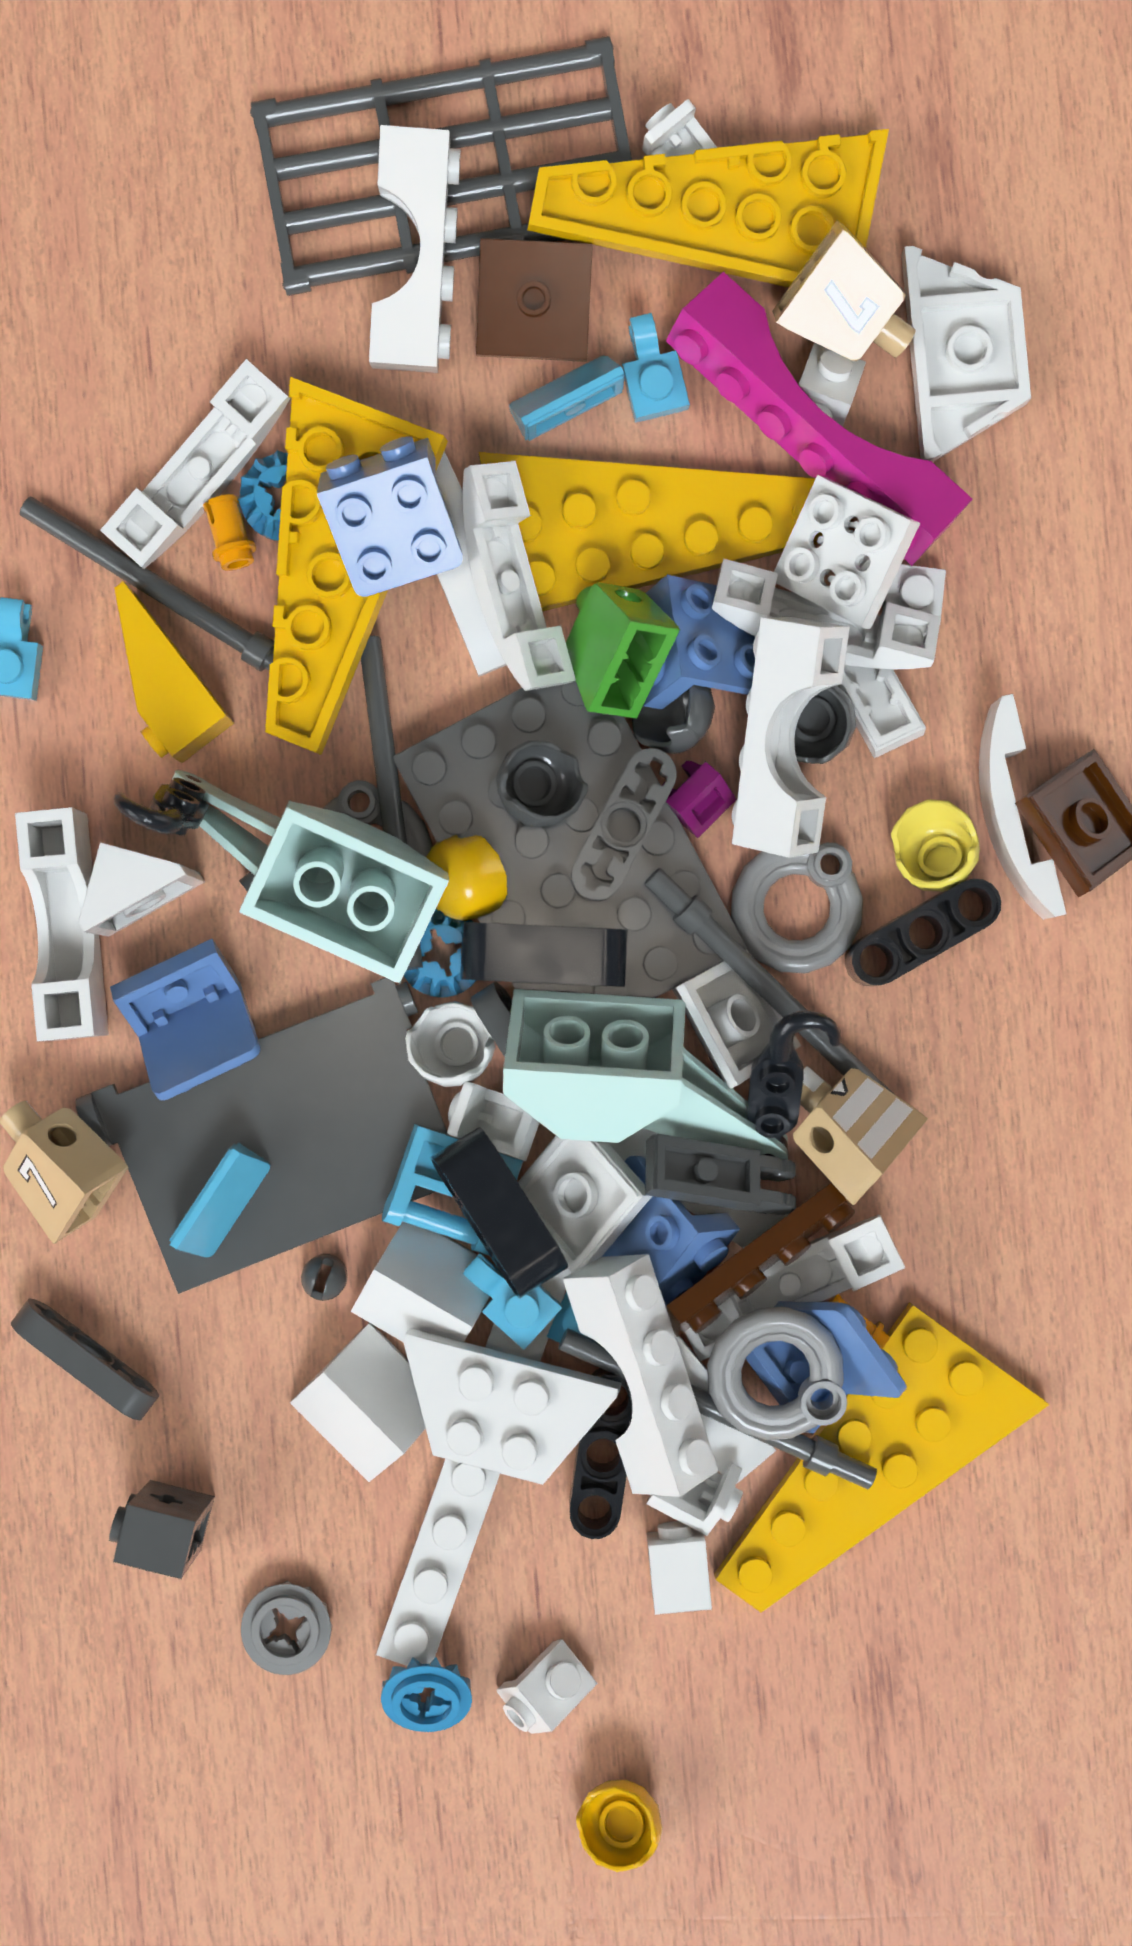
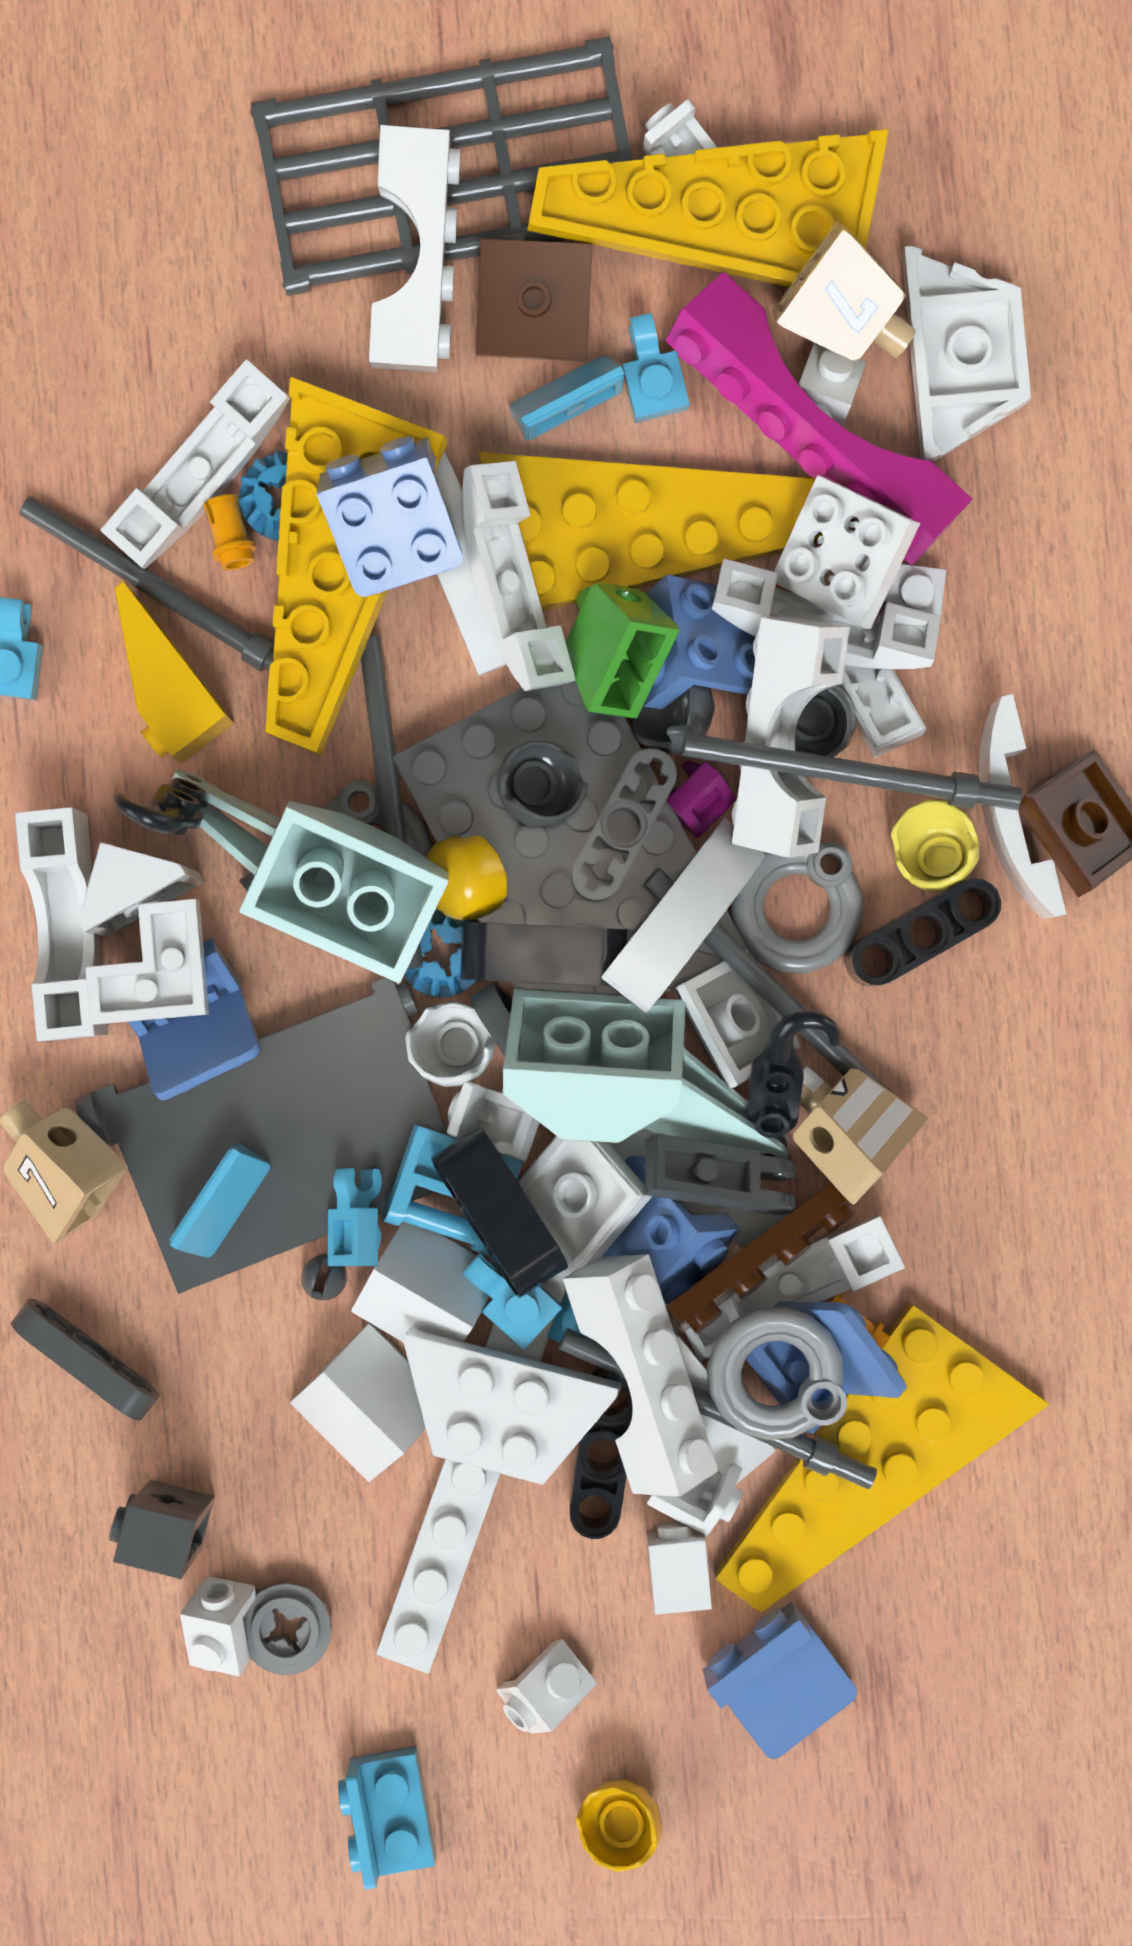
dark azure gear [381,1657,472,1732] -> none
none -> white plate [85,899,209,1025]
none -> white bracket [180,1577,256,1677]
none -> medium azure plate [328,1168,382,1266]
none -> medium azure bracket [338,1746,436,1890]
none -> white slope [601,818,765,1013]
none -> dark grey bar [681,733,1022,810]
none -> medium blue bracket [703,1601,857,1759]

